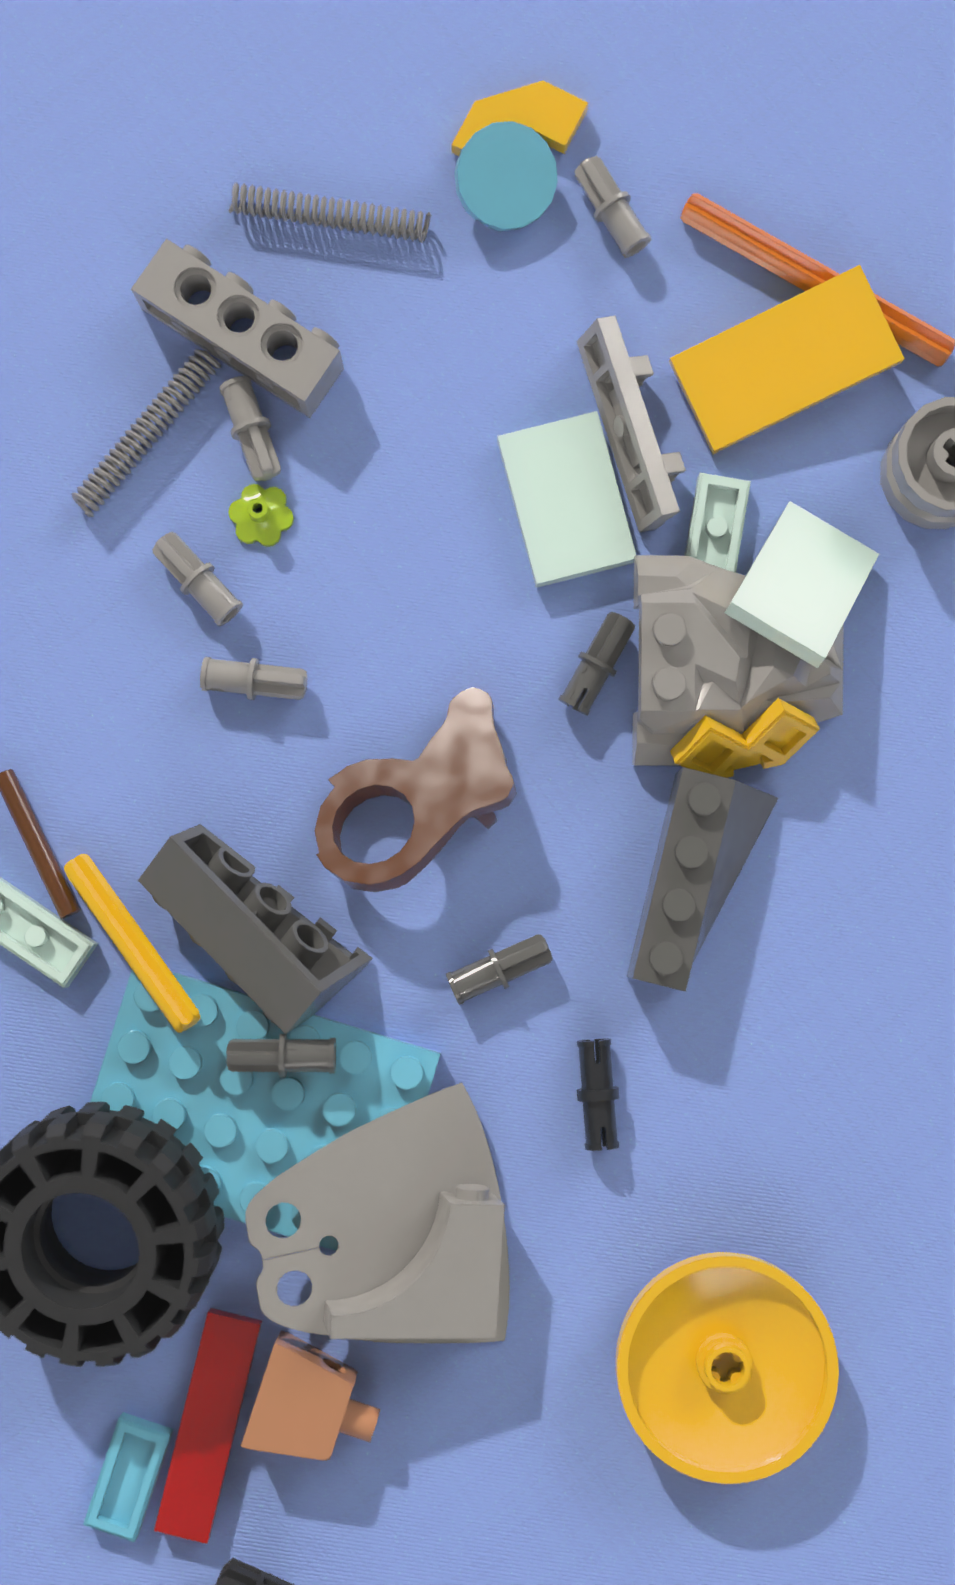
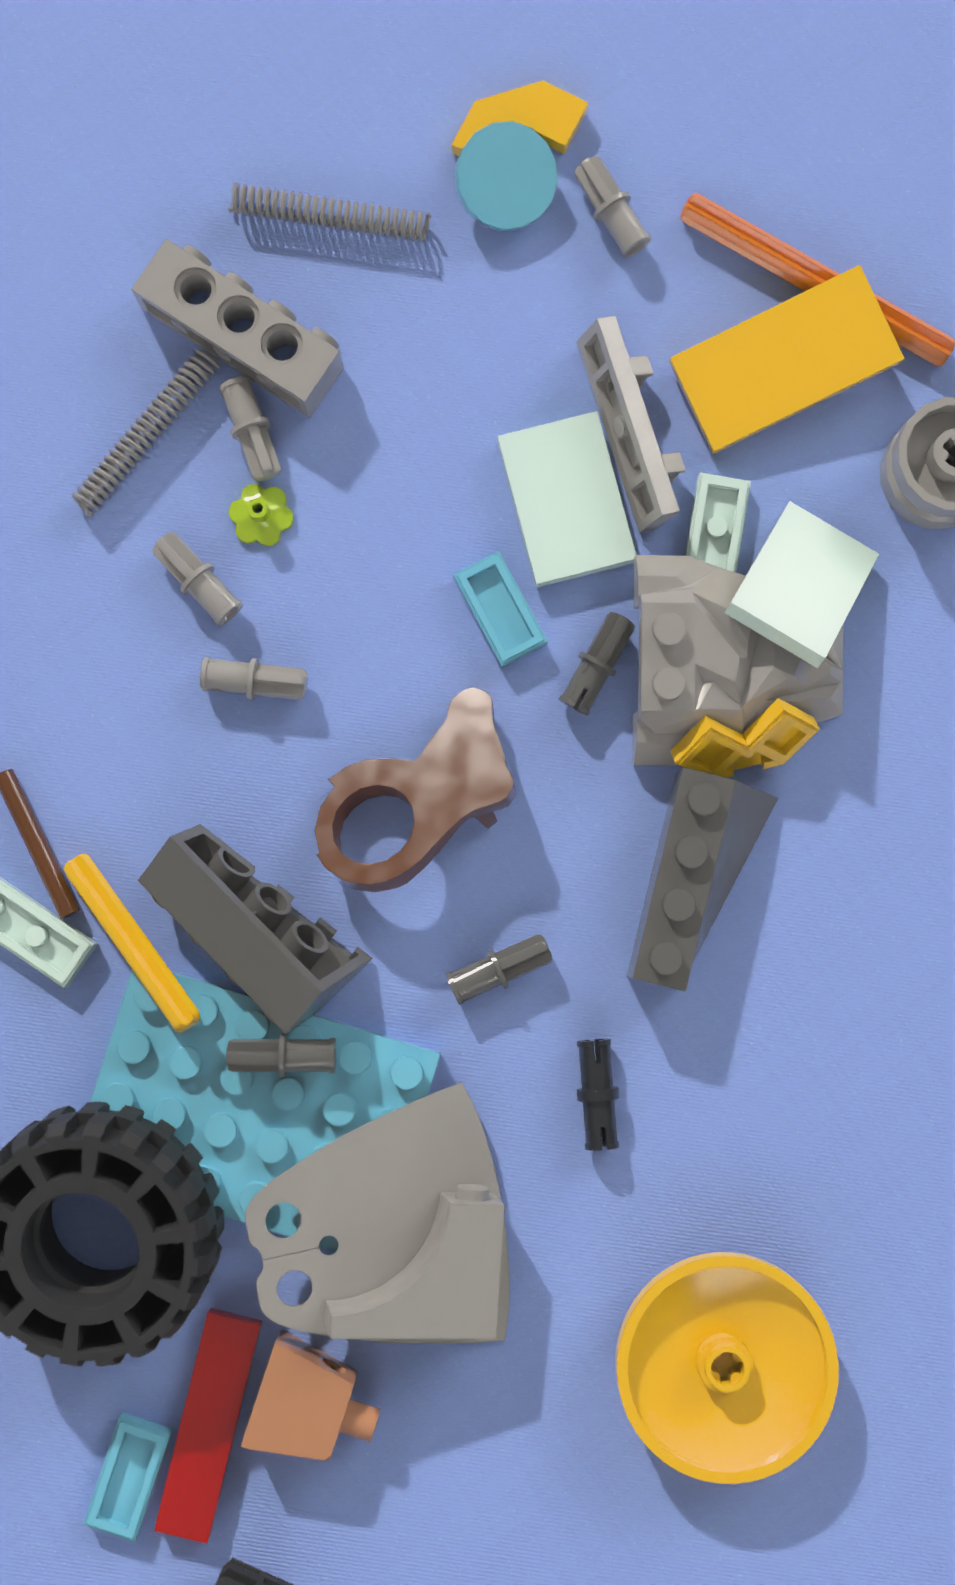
none -> medium azure tile [453,551,548,669]

